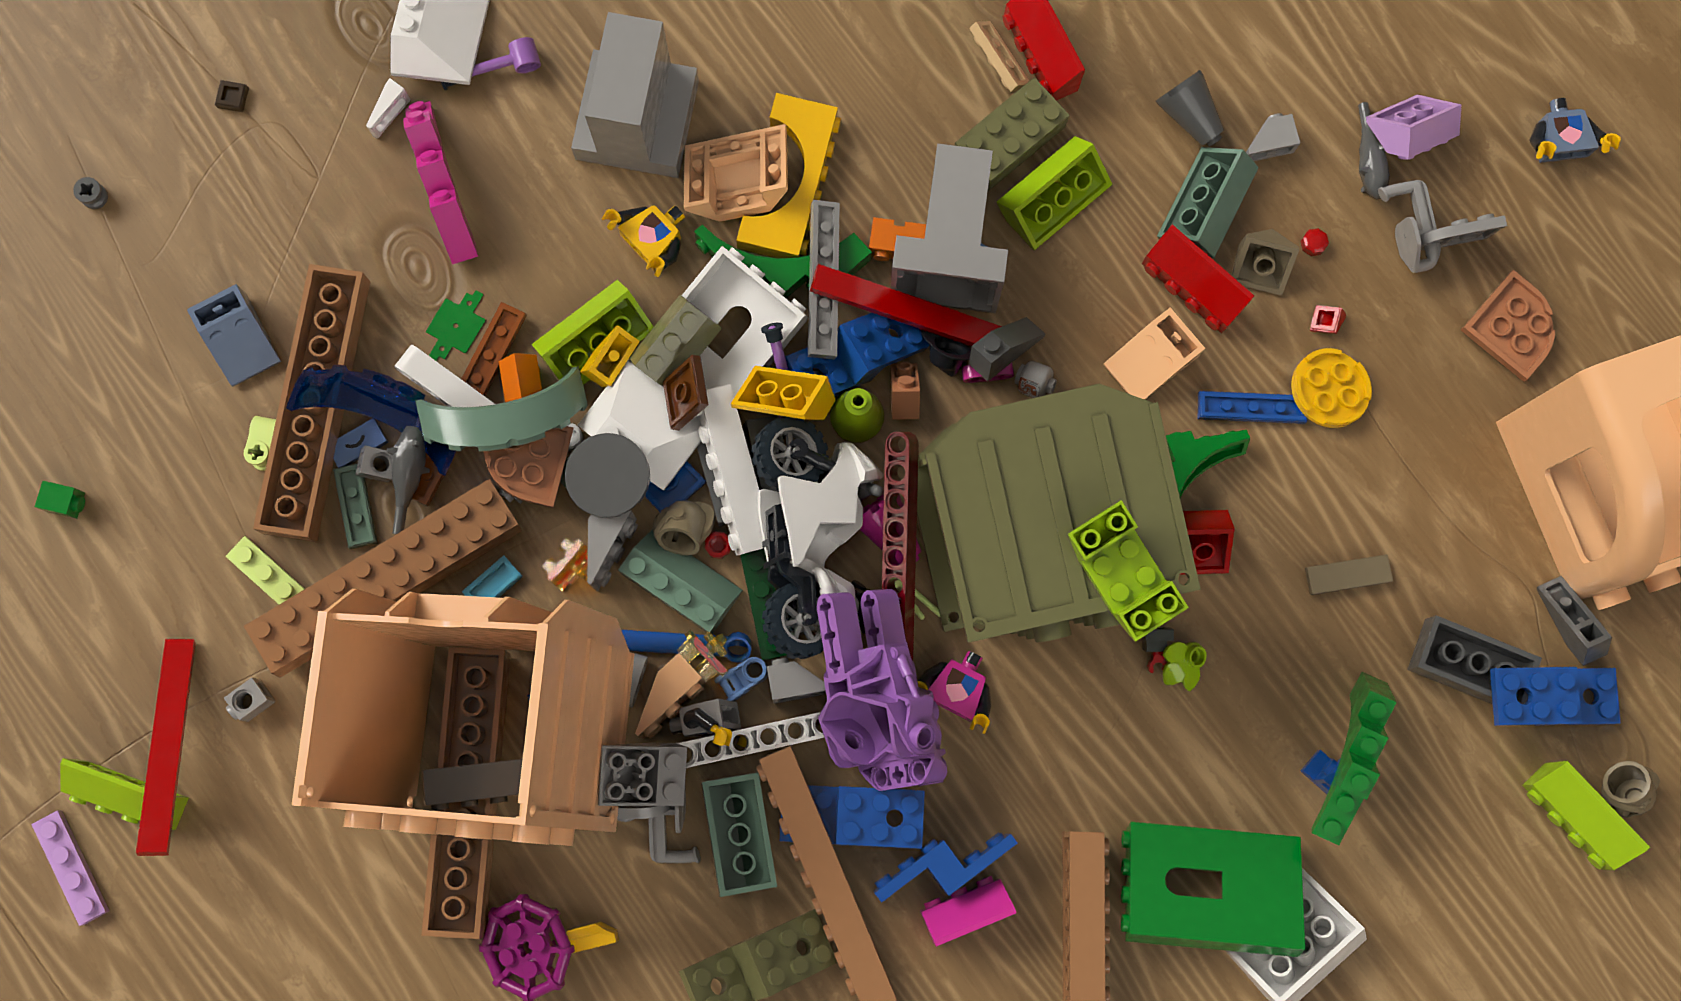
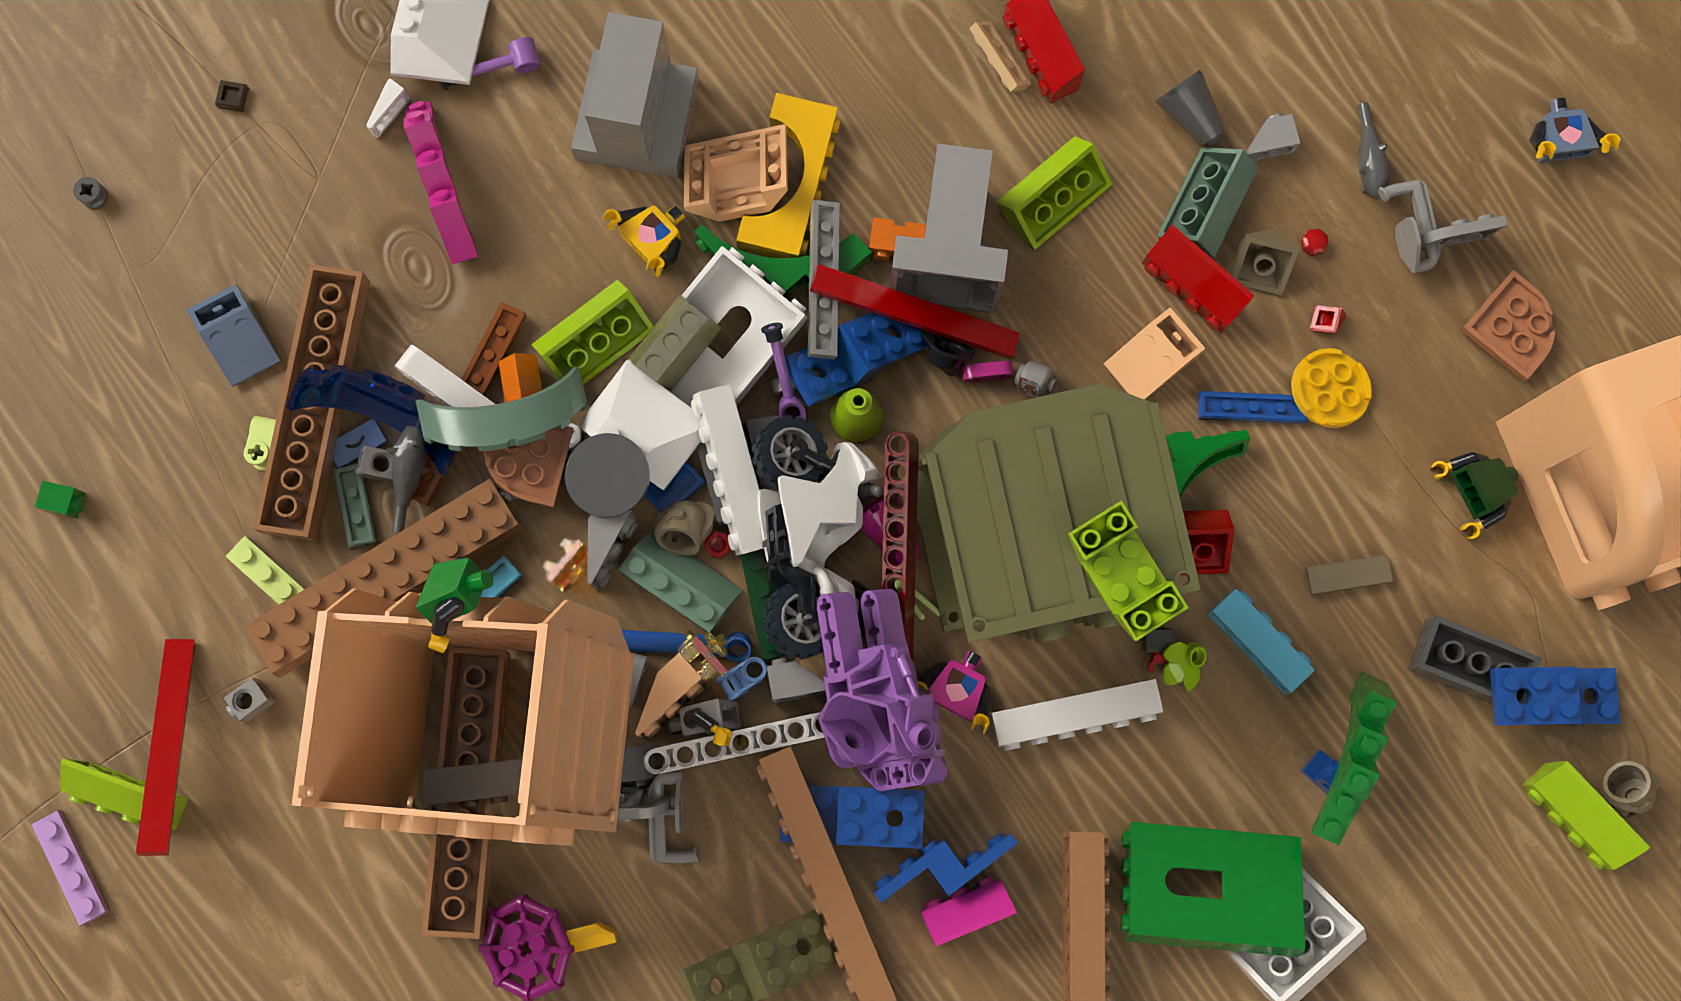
green piece [426,290,486,361] -> none
yellow slope [580,325,640,387] -> none
light grey slope [598,743,687,806] -> none
reddish brown tile [663,355,709,431] -> none
sand green slope [701,772,777,897] -> none
yellow slope [731,366,835,420] -> none
nougat slope [890,362,920,420] -> none
olive brick [954,77,1070,192] -> none
dark grey slope [969,317,1045,381] -> none
lavender slope [1366,95,1461,160] -> none
dark grey slope [1537,576,1612,666] -> none
none -> green torso [416,556,493,653]
none -> white brick [989,679,1163,751]
none -> medium azure brick [1207,589,1315,695]
none -> dark green torso [1430,452,1518,539]

